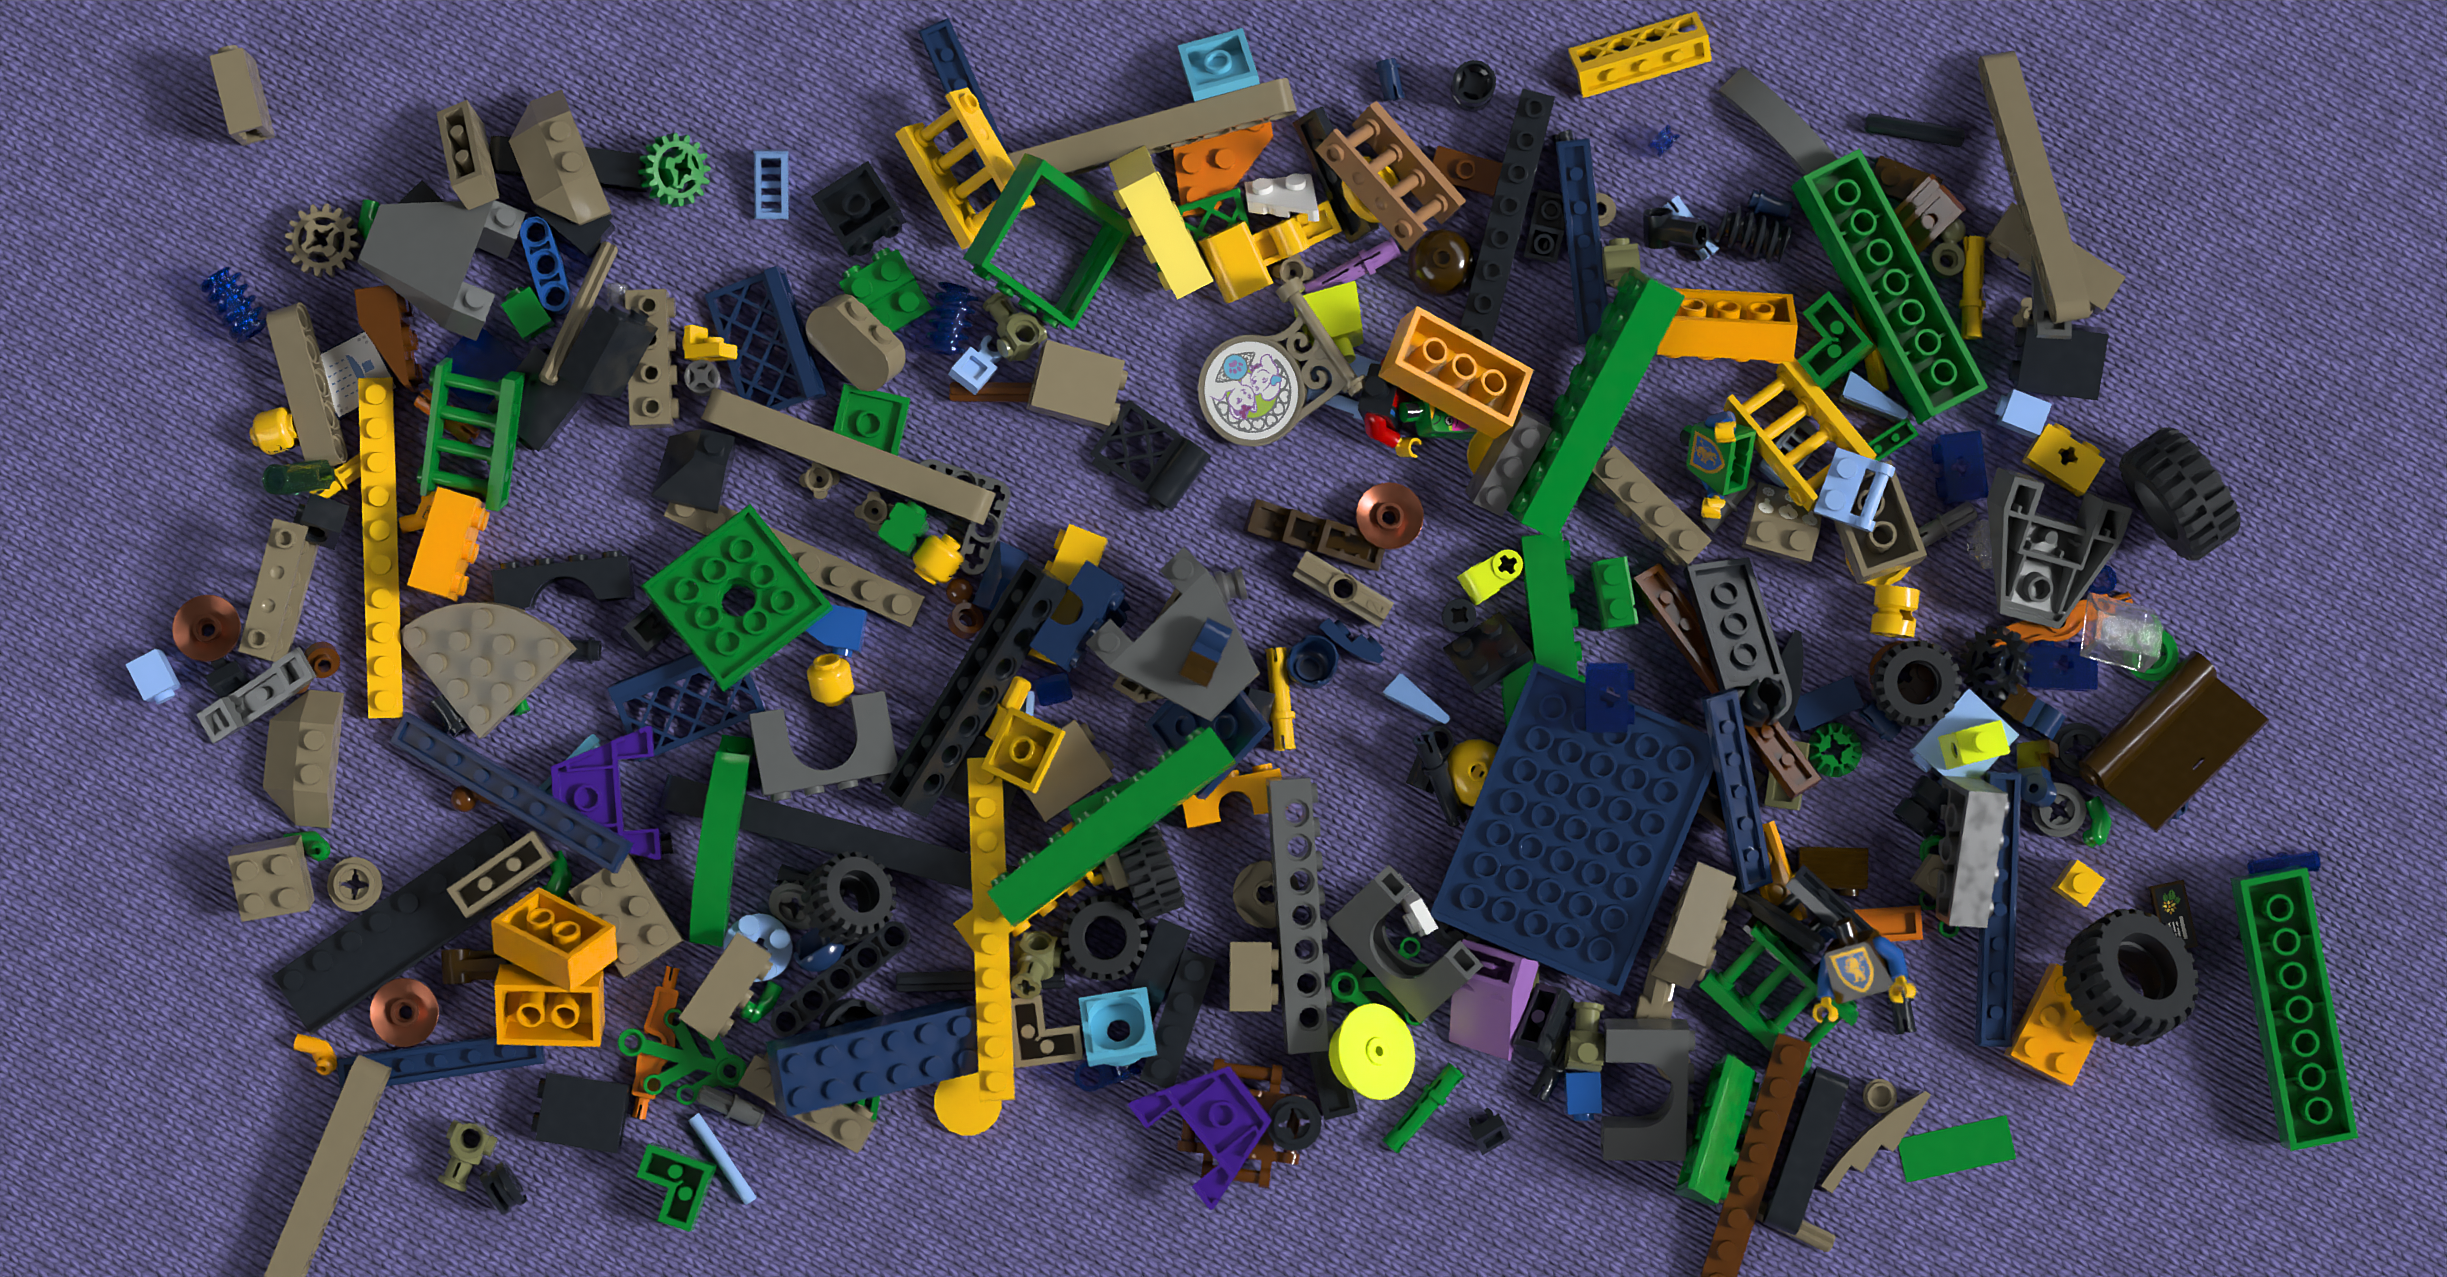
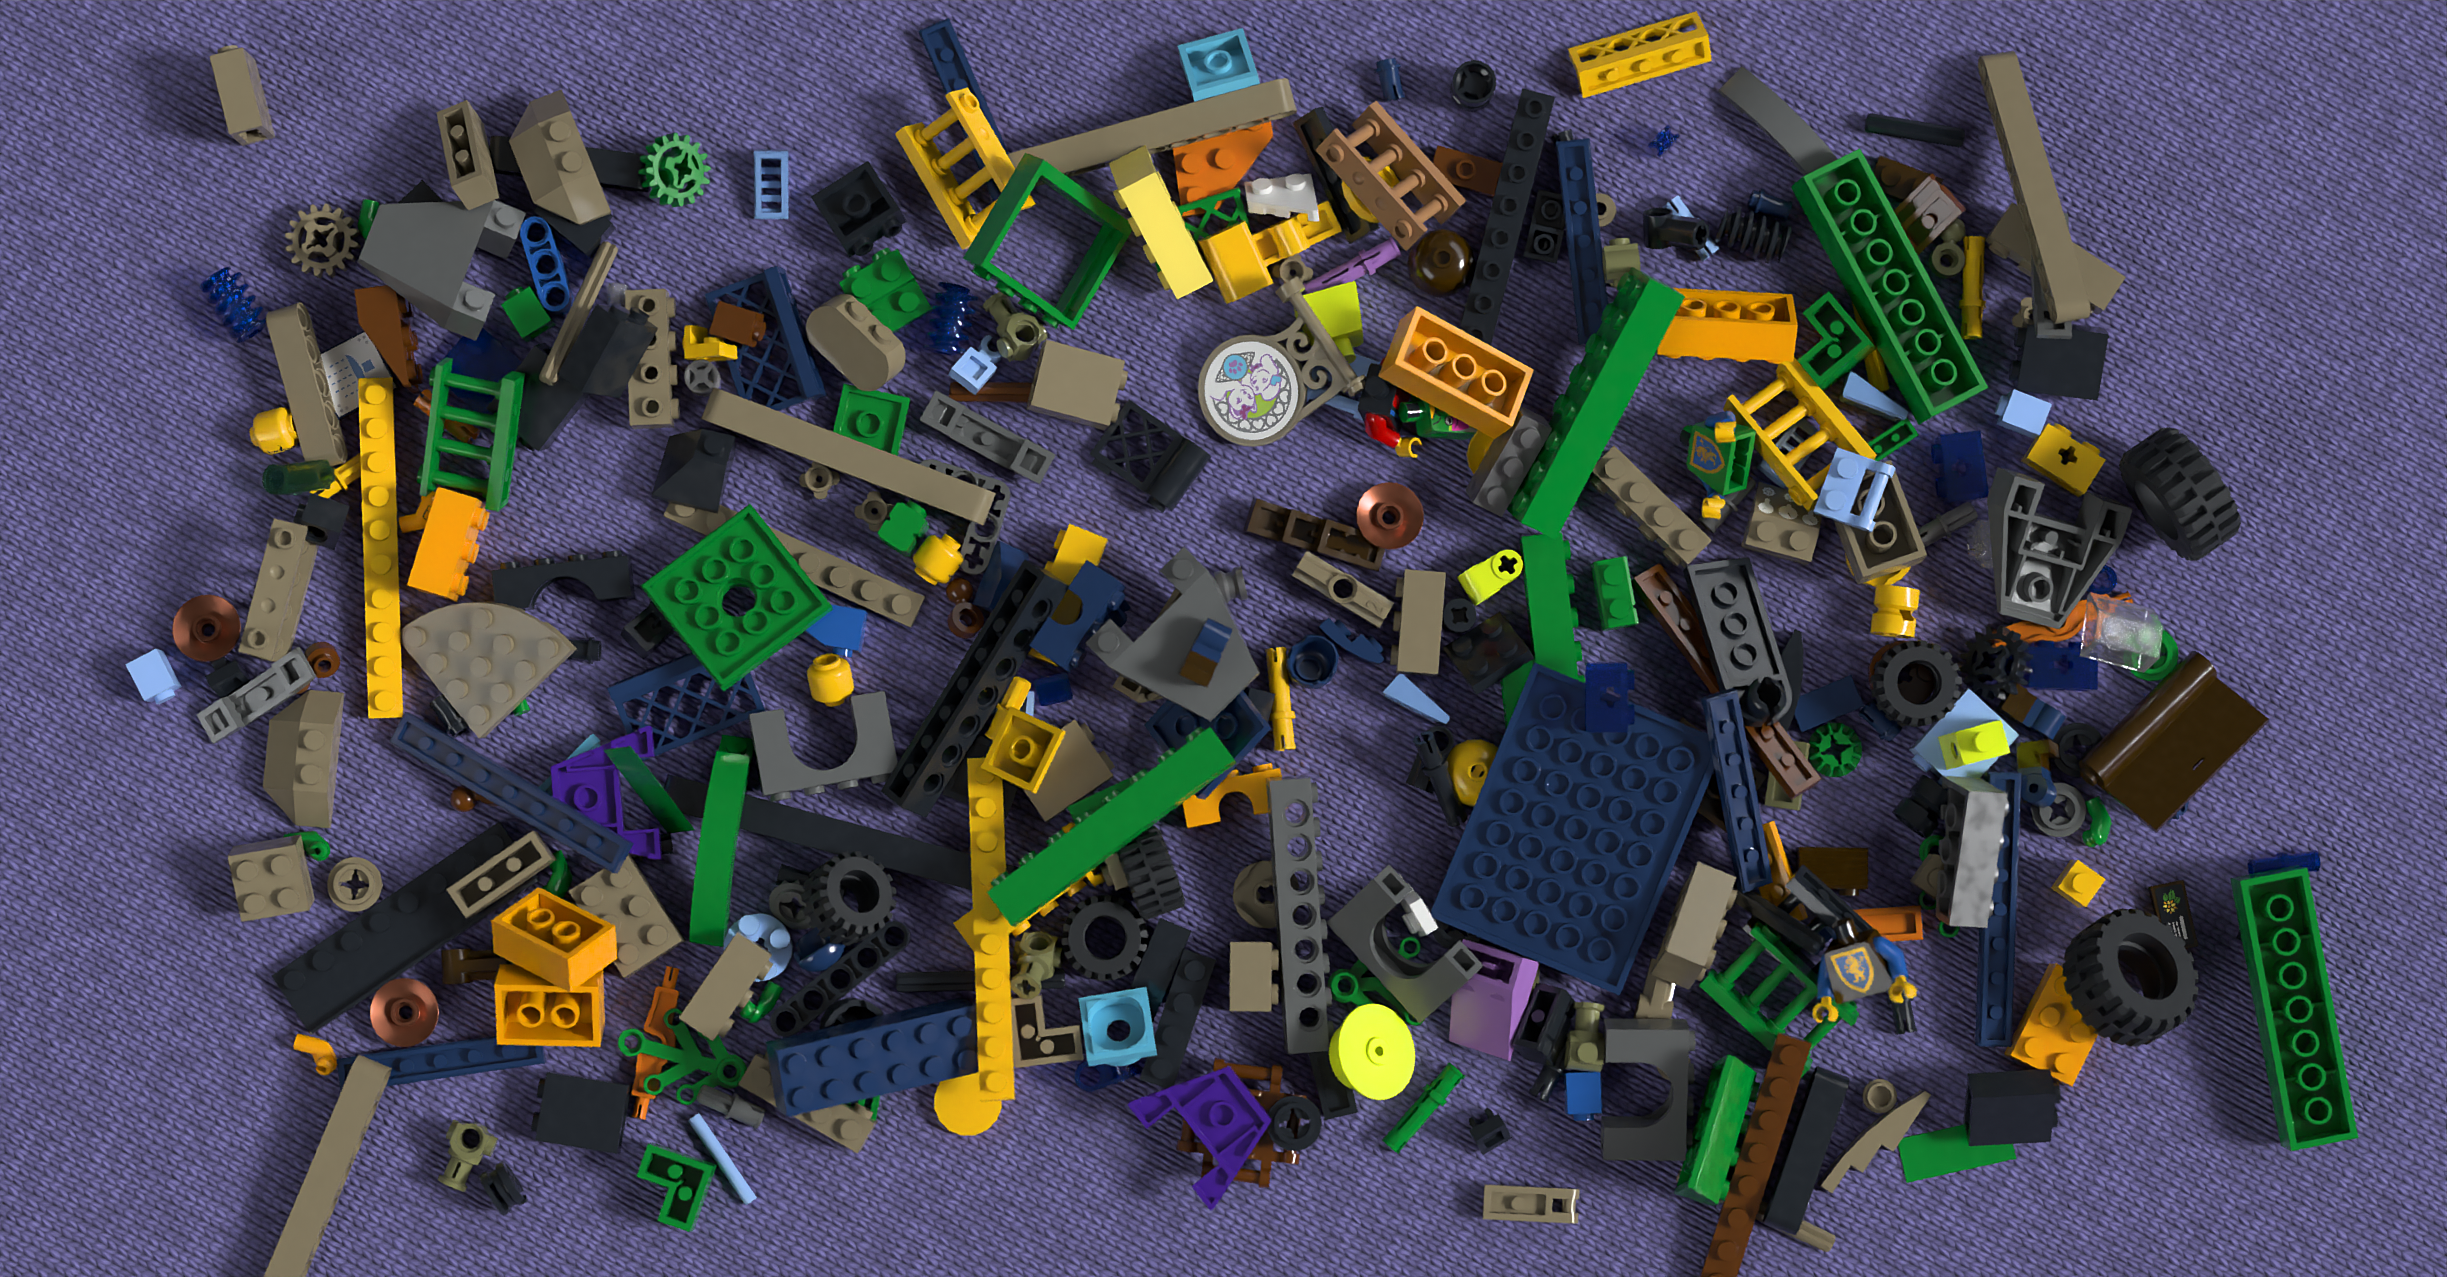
none -> green sticker [604,746,695,833]
none -> reddish brown brick [709,301,766,347]
none -> dark grey slope [920,391,1056,485]
none -> dark tan brick [1390,569,1446,676]
none -> dark tan plate [1482,1184,1580,1224]
none -> black brick [1963,1069,2060,1146]

